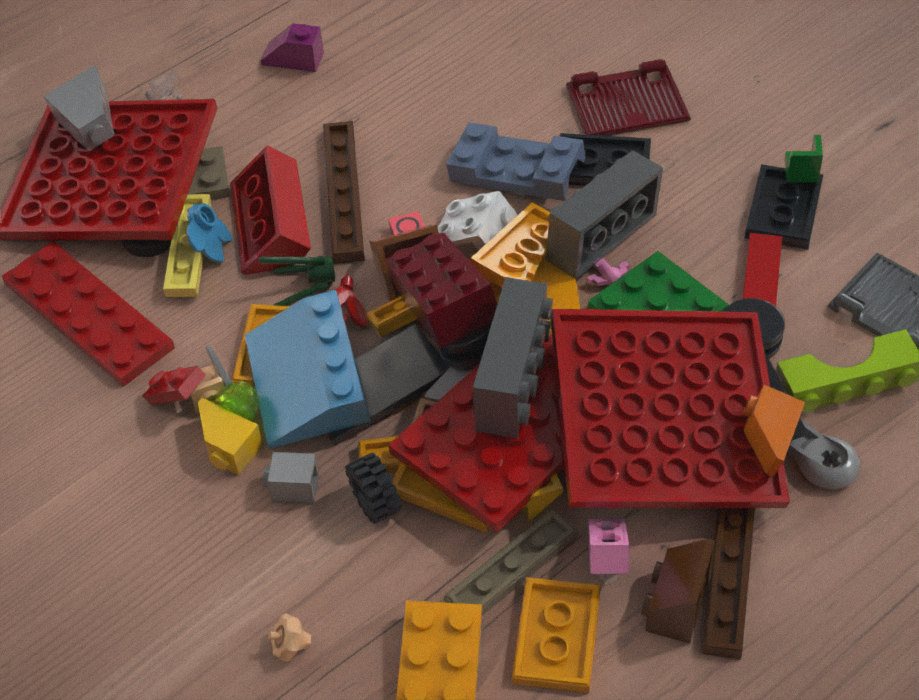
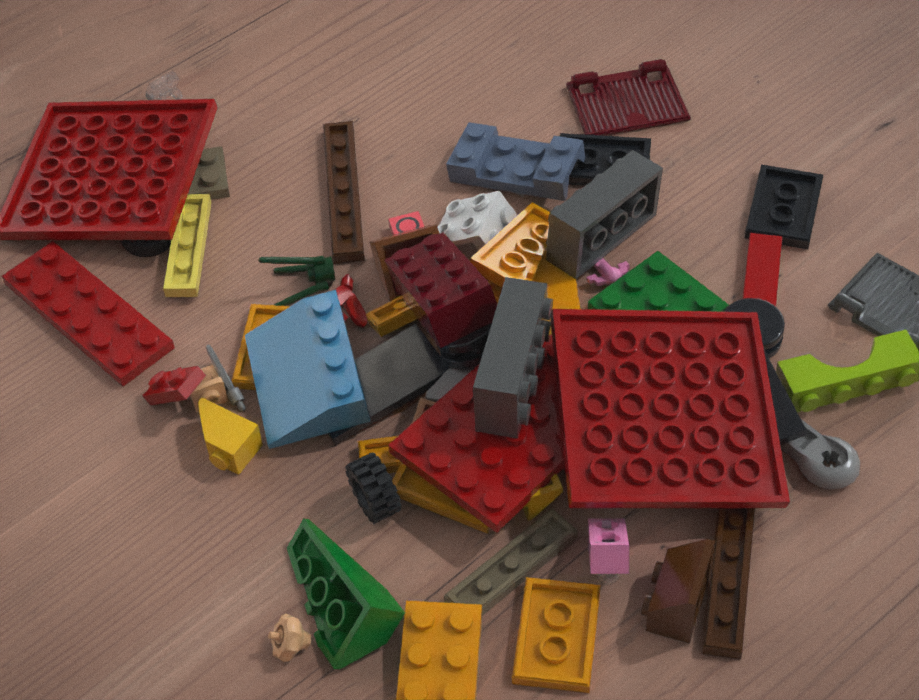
light grey slope [44,66,114,151] -> none
dark azure plate [186,203,233,263] -> none
clear neon green cone [214,381,259,422] -> none
red slope [230,145,311,275] -> none
magenta slope [261,23,324,72] -> none
light grey brick [263,452,319,504] -> none
orange slope [743,385,805,477] -> none
green panel [784,135,823,183] -> none
none -> green wedge [287,518,405,670]

